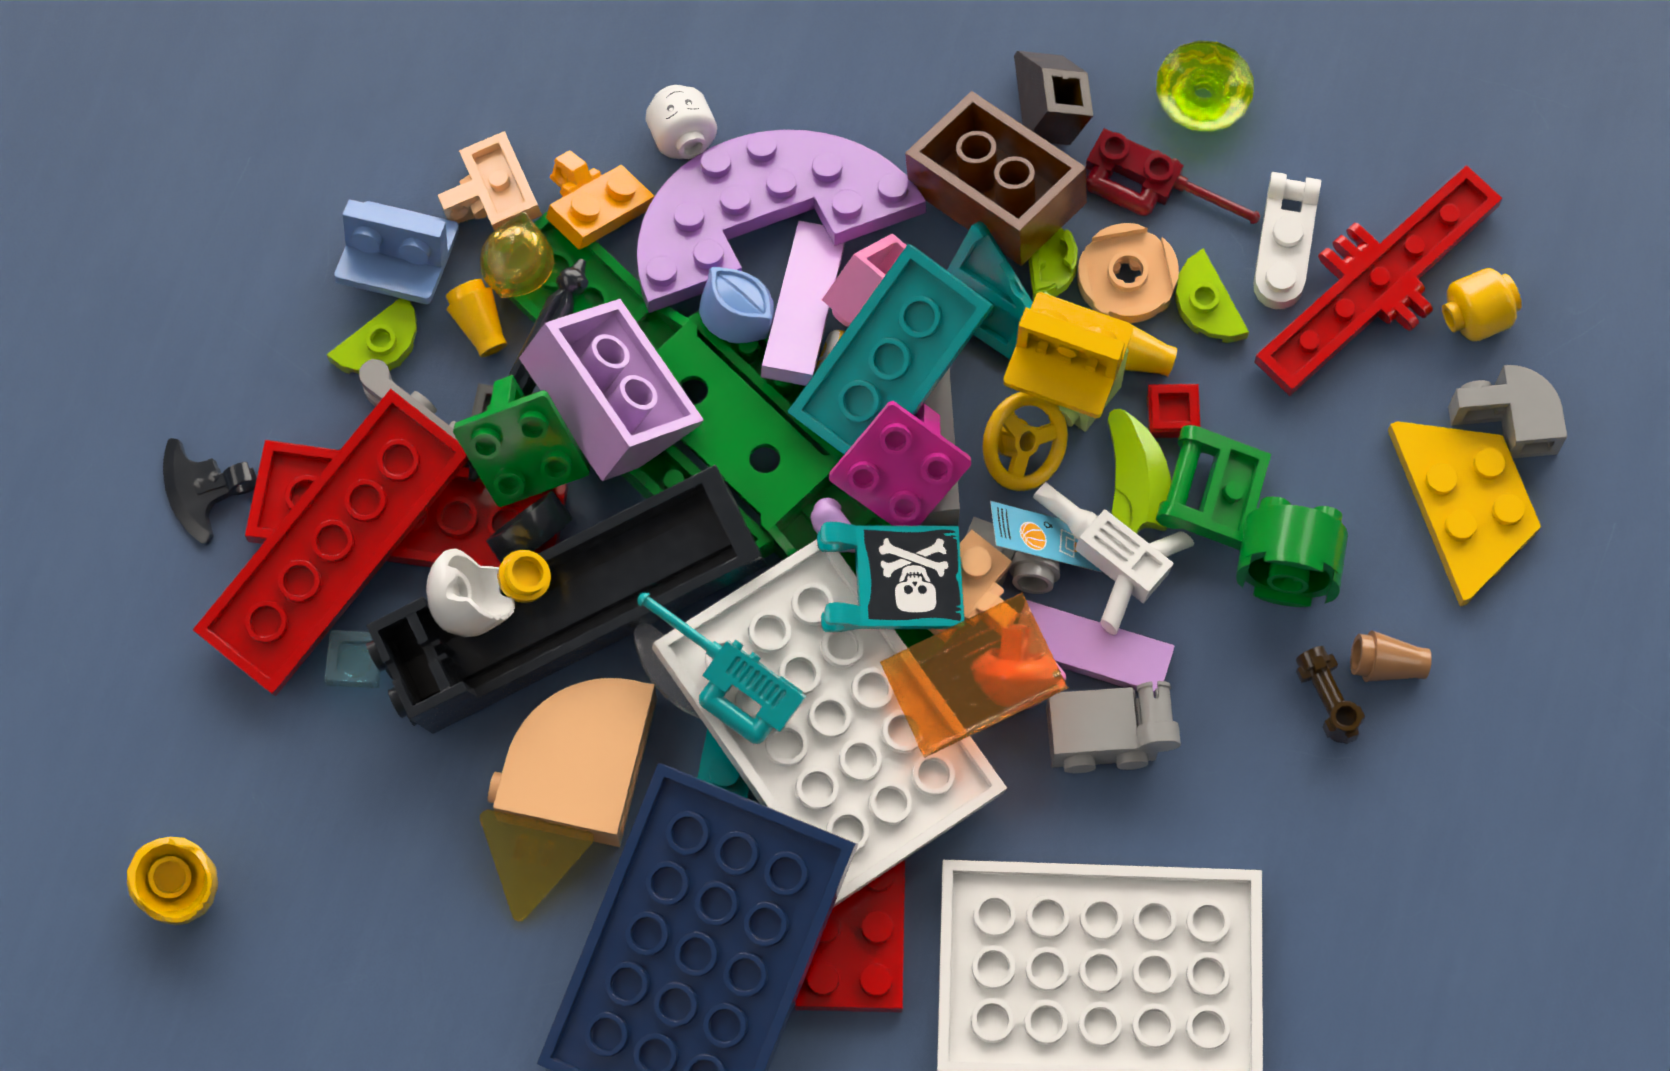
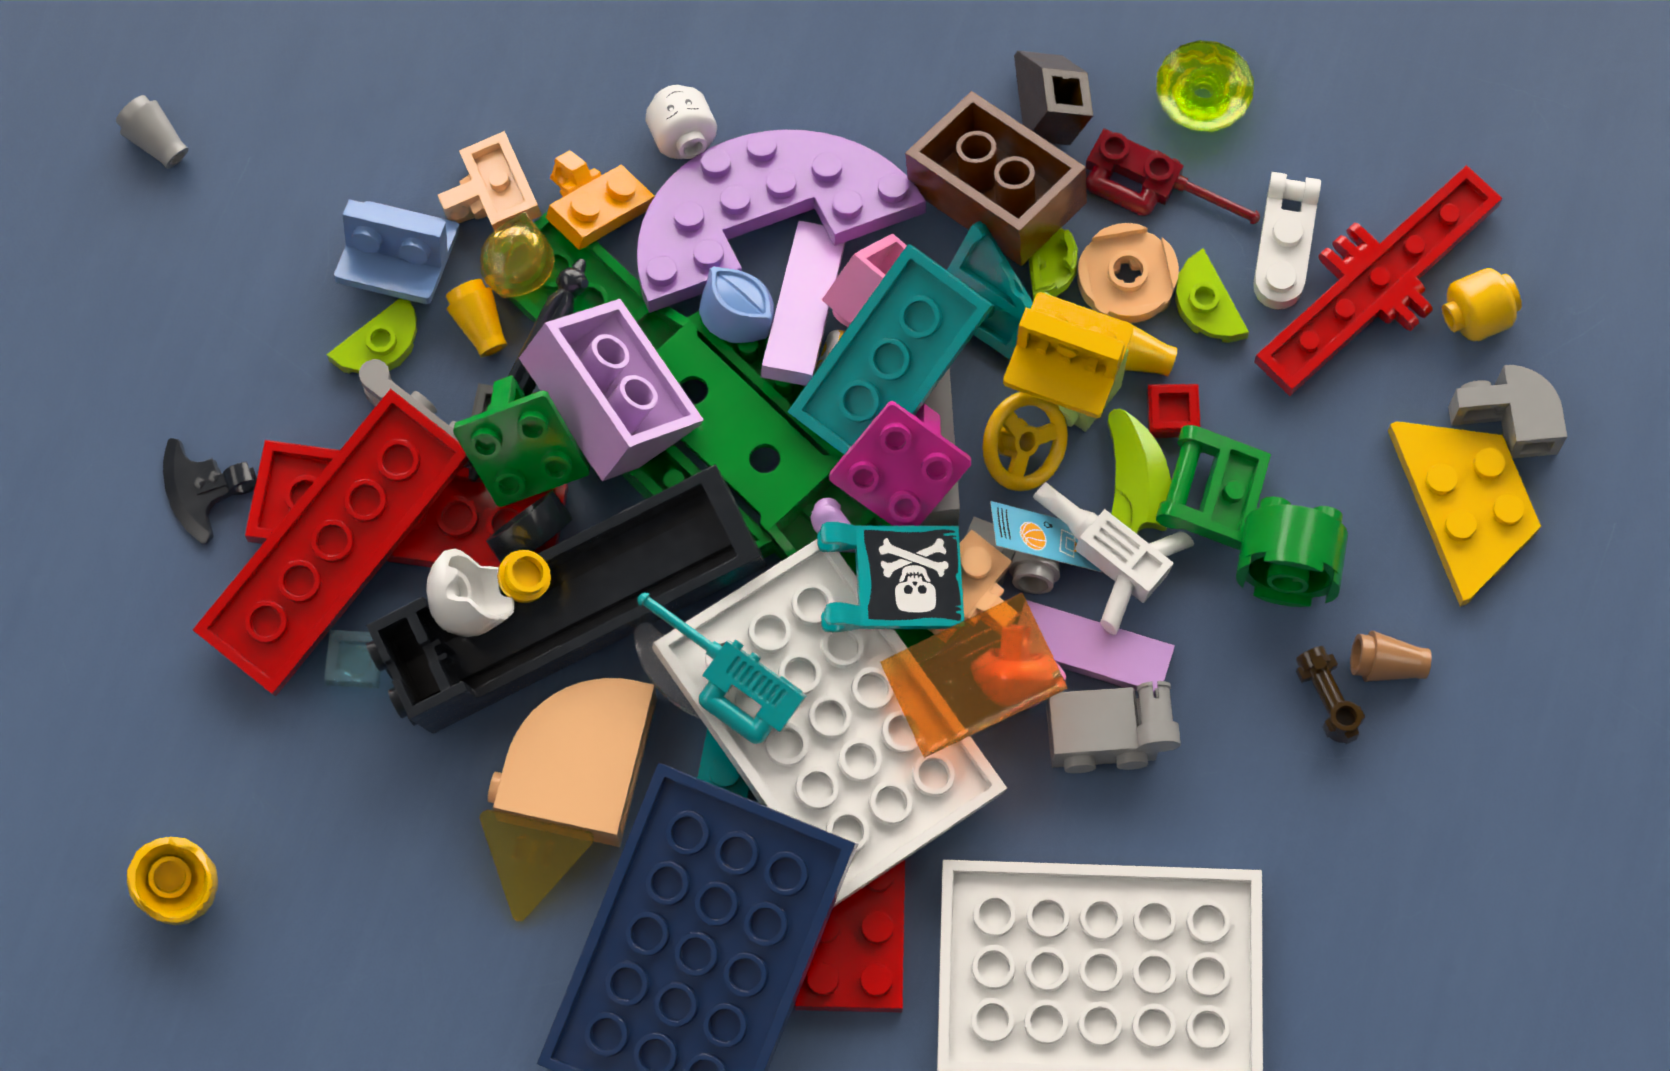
none -> light grey cone [116,95,189,169]

